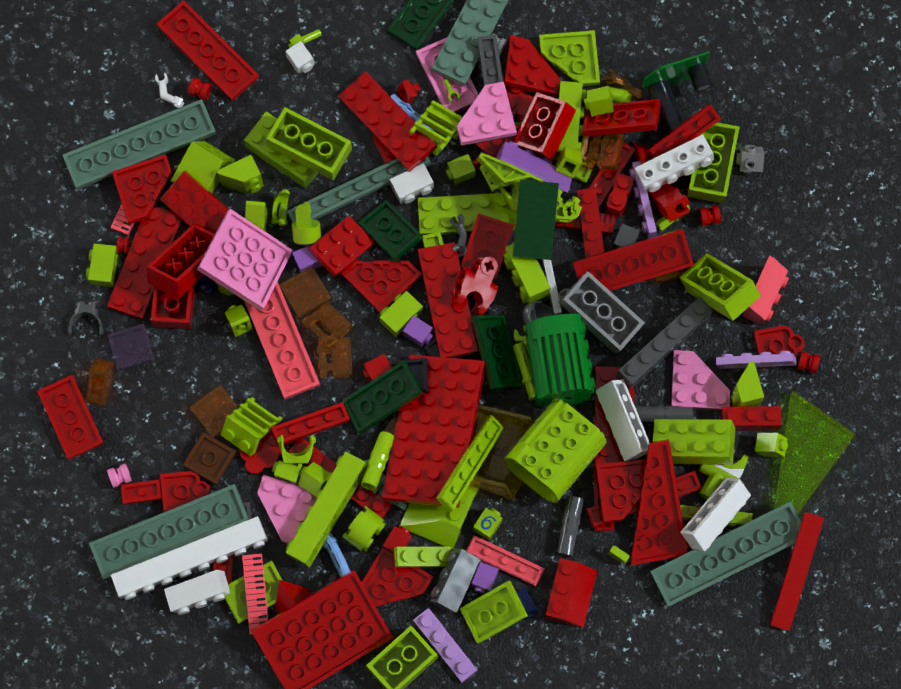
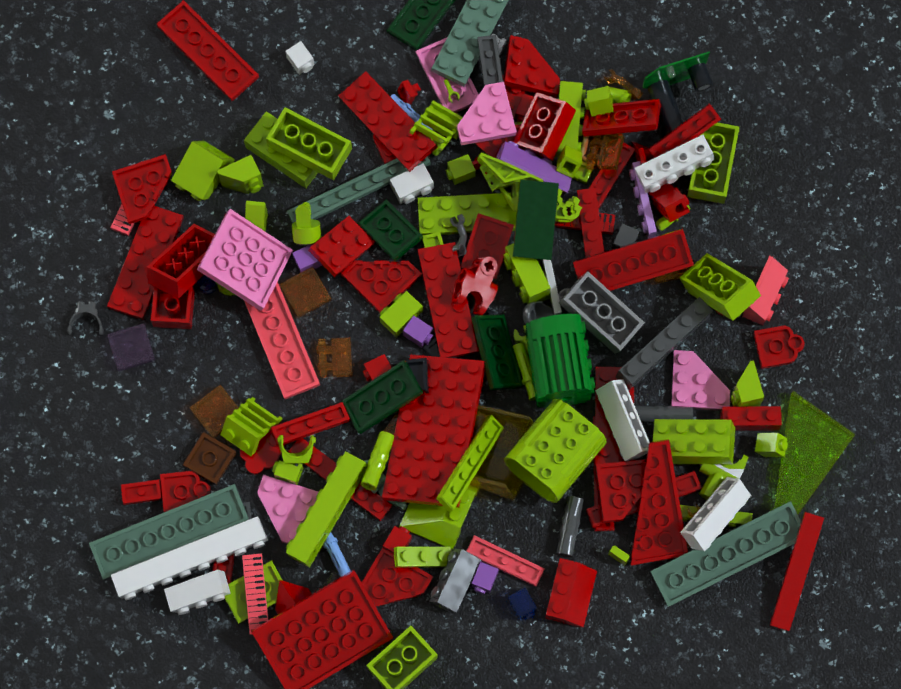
red plate [37,375,104,460] -> none
sand green plate [63,99,216,190] -> none
lime brick [86,244,118,288] -> none
clear orange slope [87,358,114,406] -> none
bright pink wheel [107,463,132,488] -> none
red bush [117,236,129,254] -> none
white arm [155,73,184,108] -> none
red plate [160,170,229,234] -> none
red wheel [188,77,212,101] -> none
lime slope [225,305,253,337] -> none
lime helmet [271,189,290,226] -> none
lime bar [288,29,322,48] -> none
lime brick [298,462,330,497] -> none
clear orange plate [302,302,353,348] -> none
lime brick [342,506,386,551] -> none
lavender plate [413,608,477,683] -> none
lime plate [460,581,528,644] -> none
lime brick [473,508,502,541] -> none
lime plate [539,30,600,86] -> none
red brick [606,173,633,218] -> none
red wheel [698,205,721,227] -> none
lavender plate [716,351,796,369] -> none
light grey brick [736,145,764,173] -> none
red wheel [797,351,821,374] -> none

